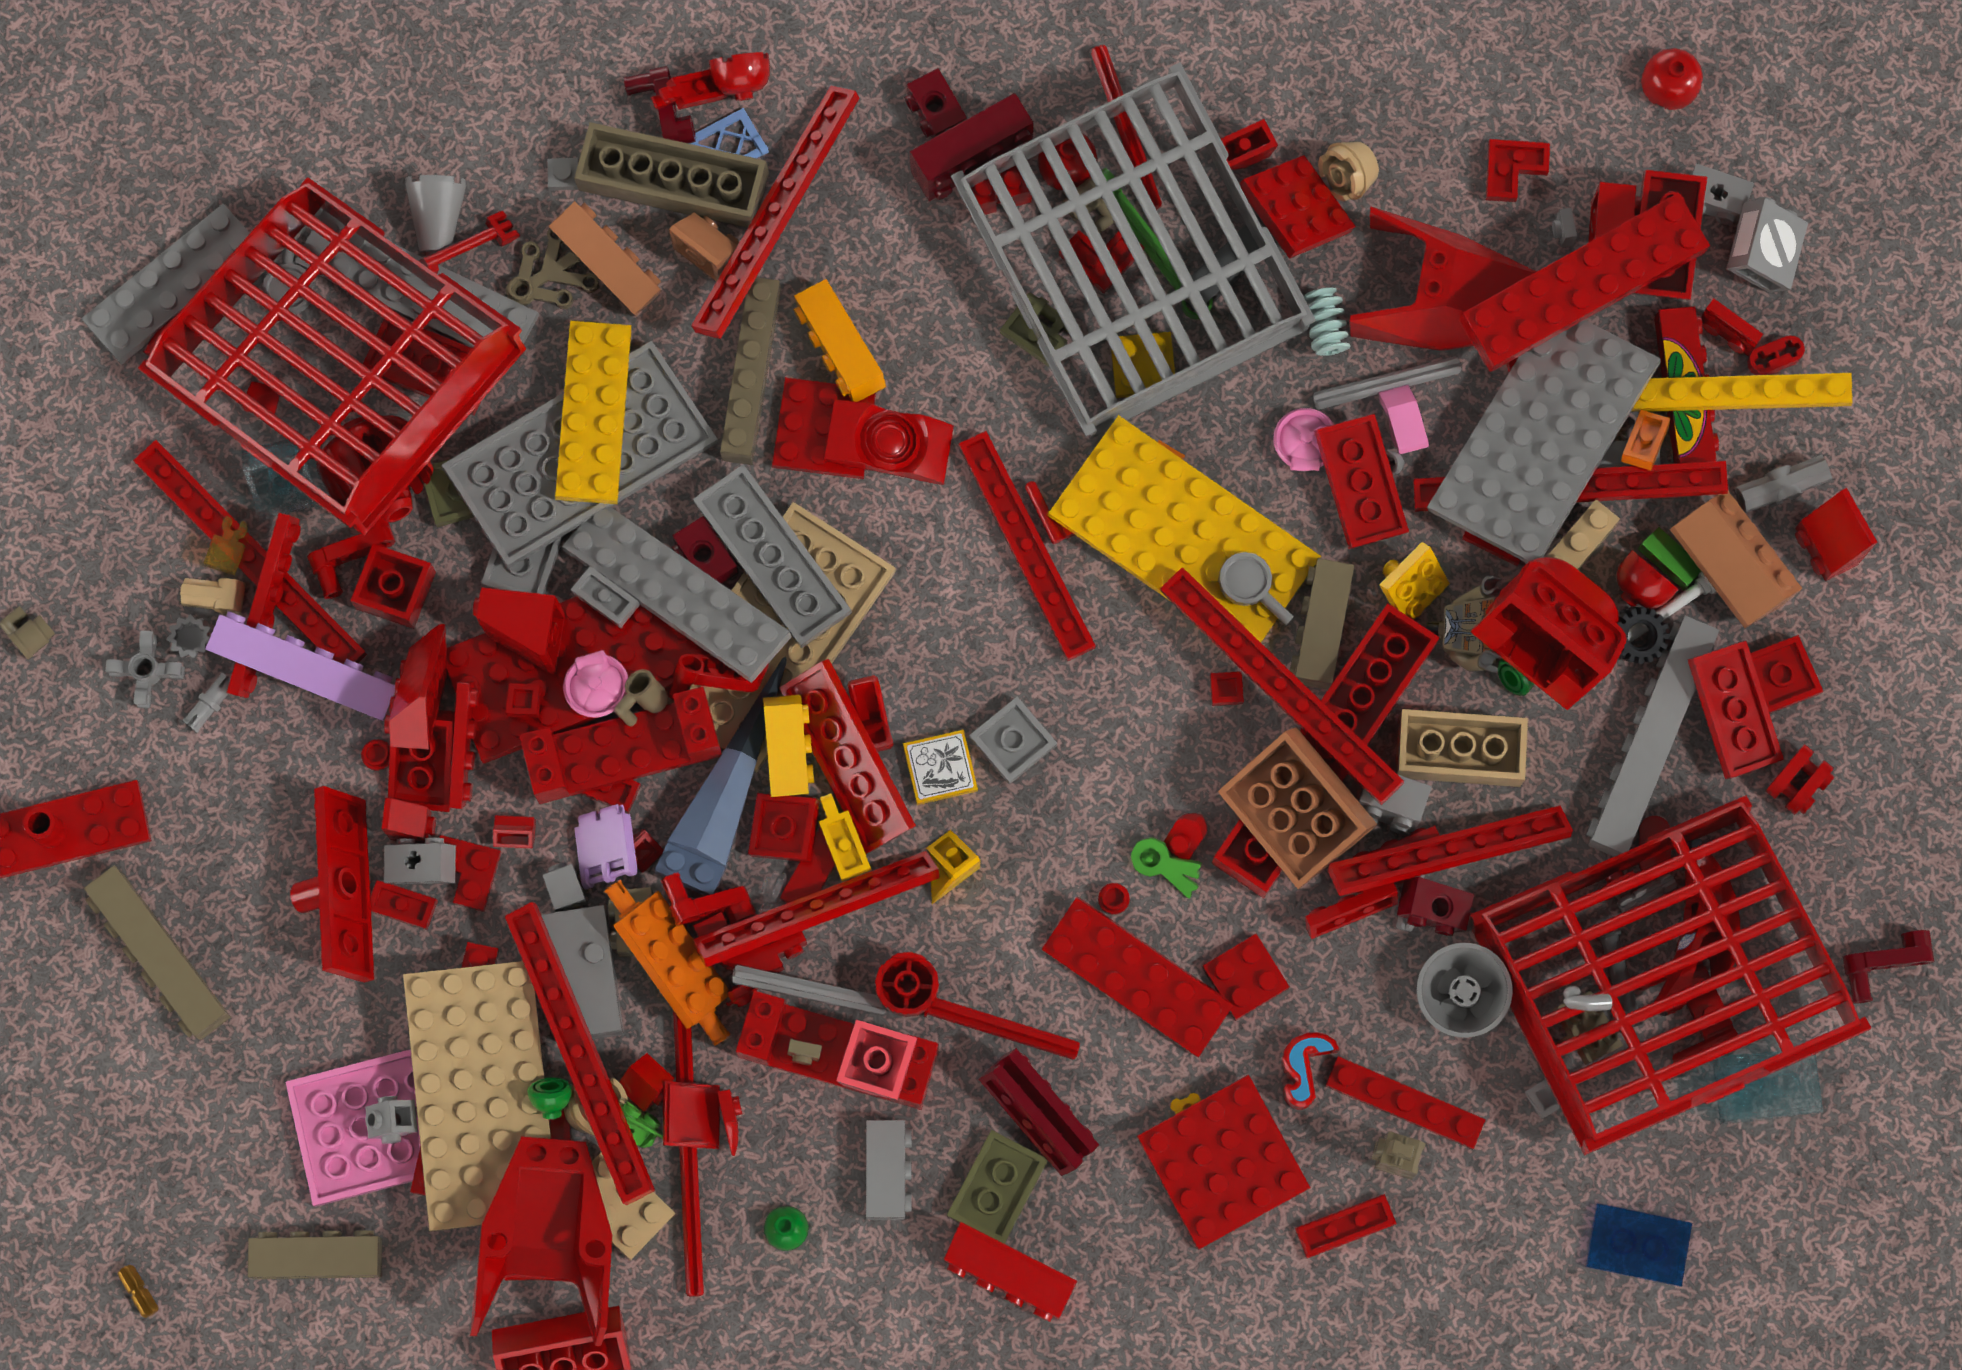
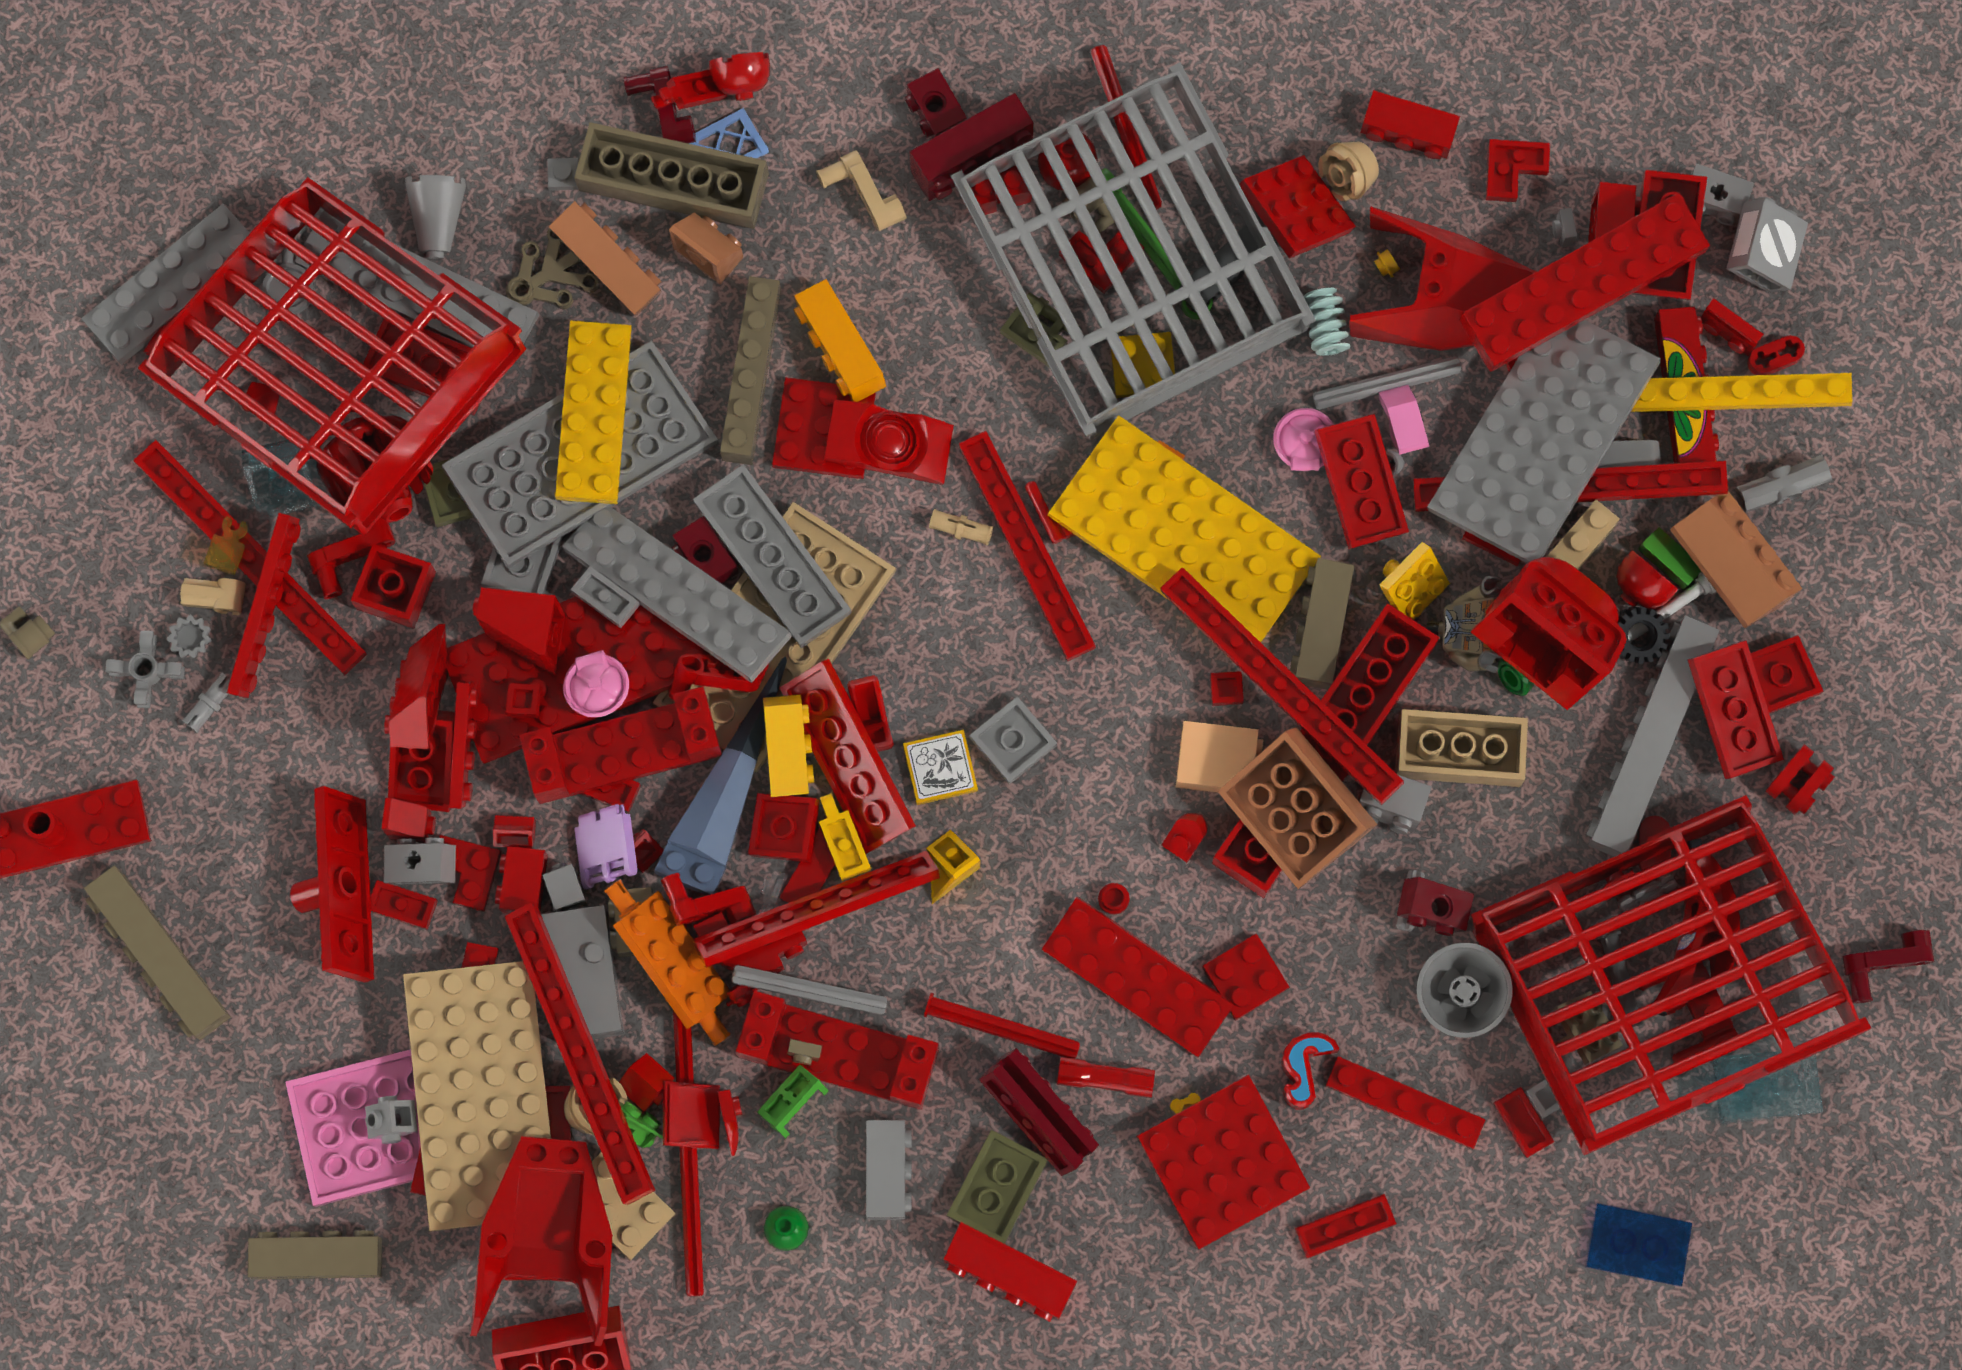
pearl gold piece [117,1264,159,1318] -> none
lavender brick [205,611,395,721] -> none
red plate [361,739,390,771] -> none
red hinge [419,211,520,274] -> none
green brick [527,1077,572,1119] -> none
dark tan piece [614,669,668,726] -> none
red plate [691,85,860,339] -> none
coral slope [836,1020,917,1100] -> none
red cylinder [875,952,939,1017] -> none
bright green piece [1131,837,1202,899] -> none
light grey piece [1218,552,1294,626] -> none
red slope [1220,119,1278,170] -> none
red bracket [1305,826,1440,939] -> none
red plate [1328,805,1573,896] -> none
dark tan hinge [1371,1131,1426,1180] -> none
light grey arm [1563,986,1612,1011] -> none
orange plate [1621,410,1670,470] -> none
red cylinder [1641,48,1703,110] -> none
red slope [1795,488,1877,581] -> none
none -> red brick [495,846,548,914]
none -> bright green hinge [757,1065,829,1139]
none -> tan beam [816,150,906,231]
none -> tan pin [929,509,994,546]
none -> red axle [1057,1057,1155,1098]
none -> light nougat brick [1176,721,1263,793]
none -> red brick [1360,90,1460,159]
none -> yellow plate [1374,249,1401,278]
none -> red tile [1493,1087,1555,1158]

